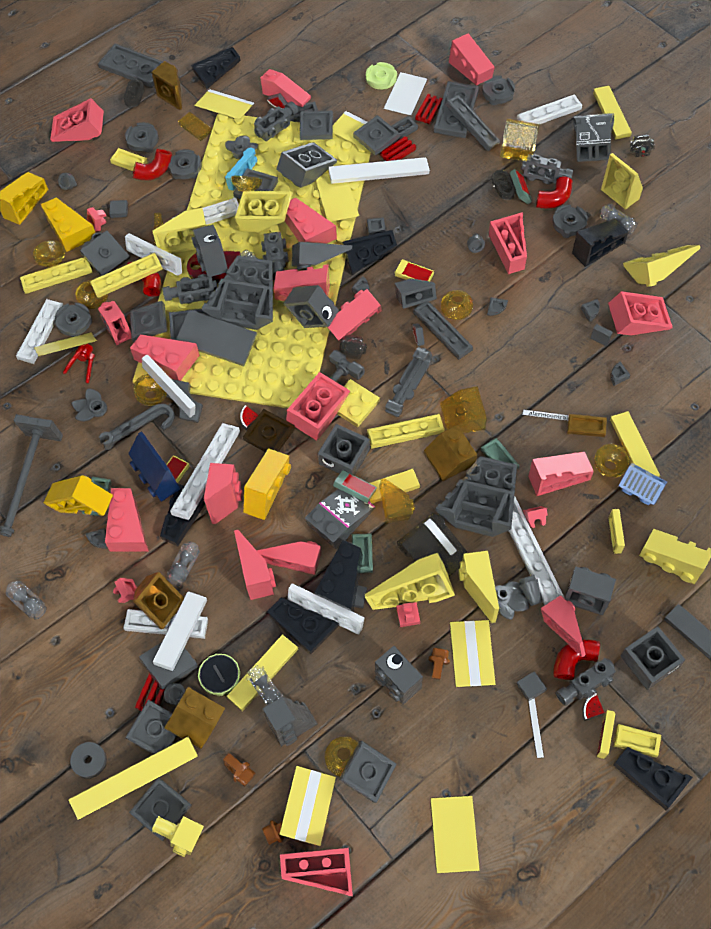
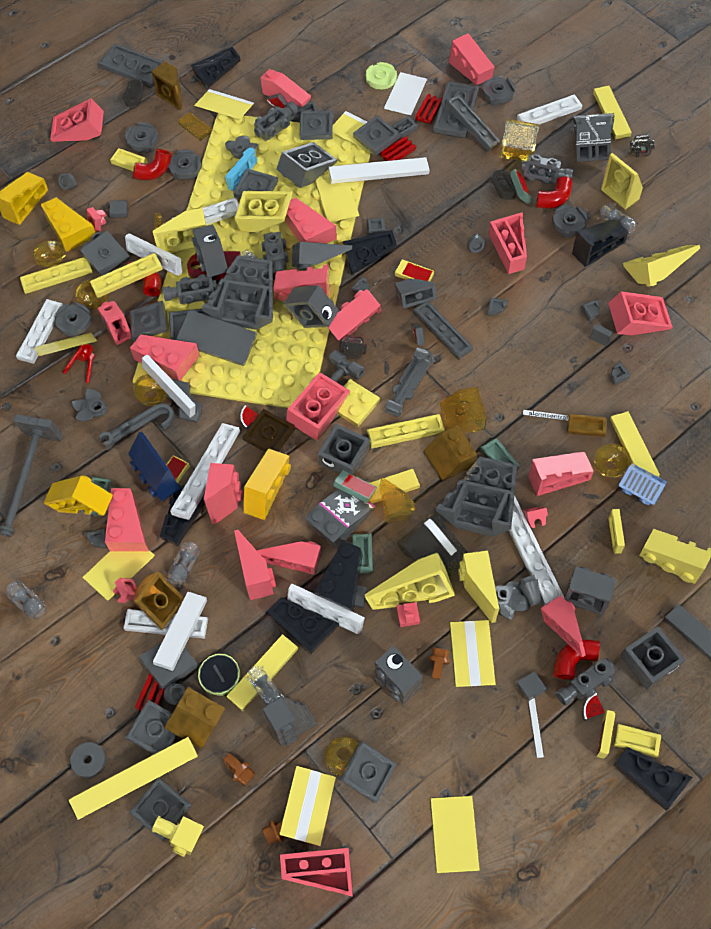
clear yellow piece [231,176,263,192] -> none
clear yellow piece [441,290,473,320] -> none
none -> light yellow sticker [83,551,155,600]

